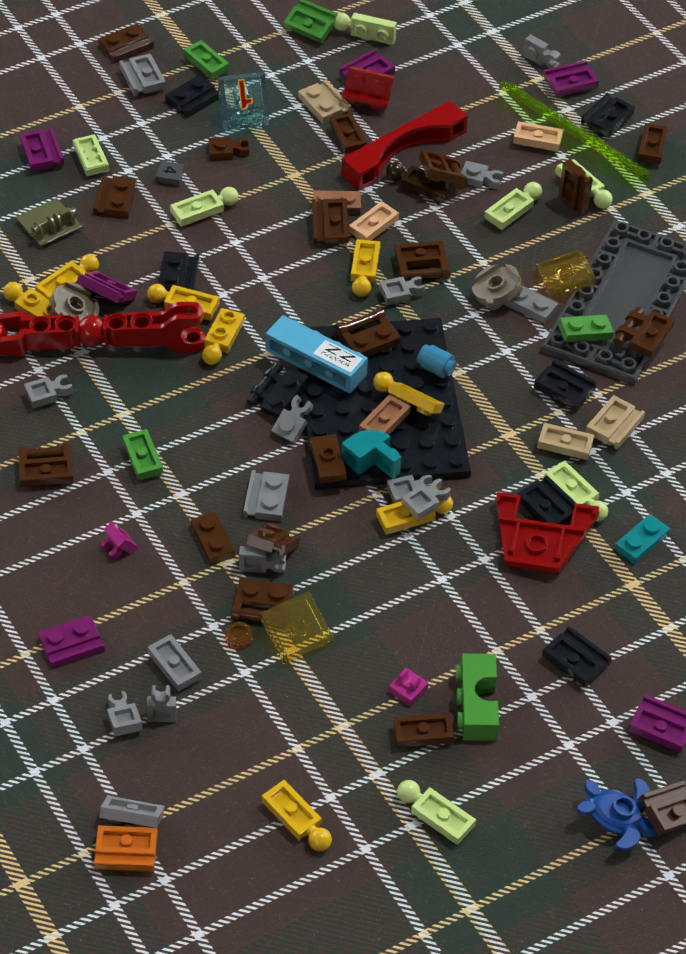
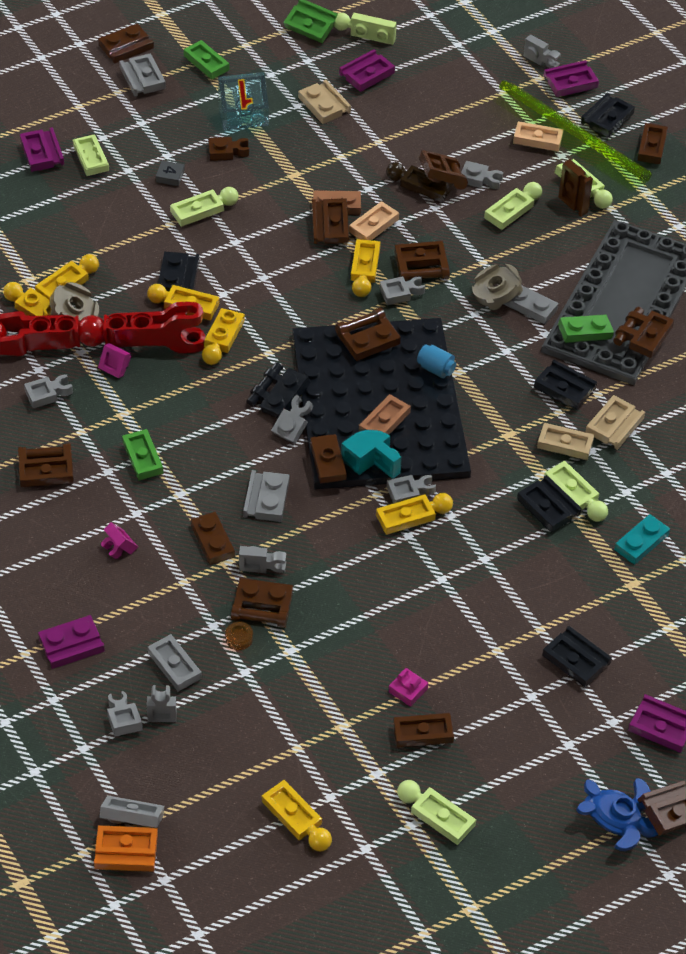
olive hinge [15,198,82,247] -> none
magenta plate [76,271,138,303] -> none
reddish brown plate [94,175,137,219] -> none
black plate [165,75,222,118] -> none
reddish brown plate [246,523,301,556] -> none
clear yellow plate [259,591,334,664] -> none
medium azure brick [266,315,368,393] -> none
reddish brown plate [330,112,367,154] -> none
red arch [341,101,468,191] -> none
red bracket [342,66,395,110] -> none
yellow plate [373,372,445,416] -> none
light grey plate [401,479,451,520] -> none
bright green arch [455,653,499,741] -> none
red wing [496,492,600,574] -> none
clear yellow plate [535,249,596,298] -> none
none -> dark pink tile [98,343,131,378]

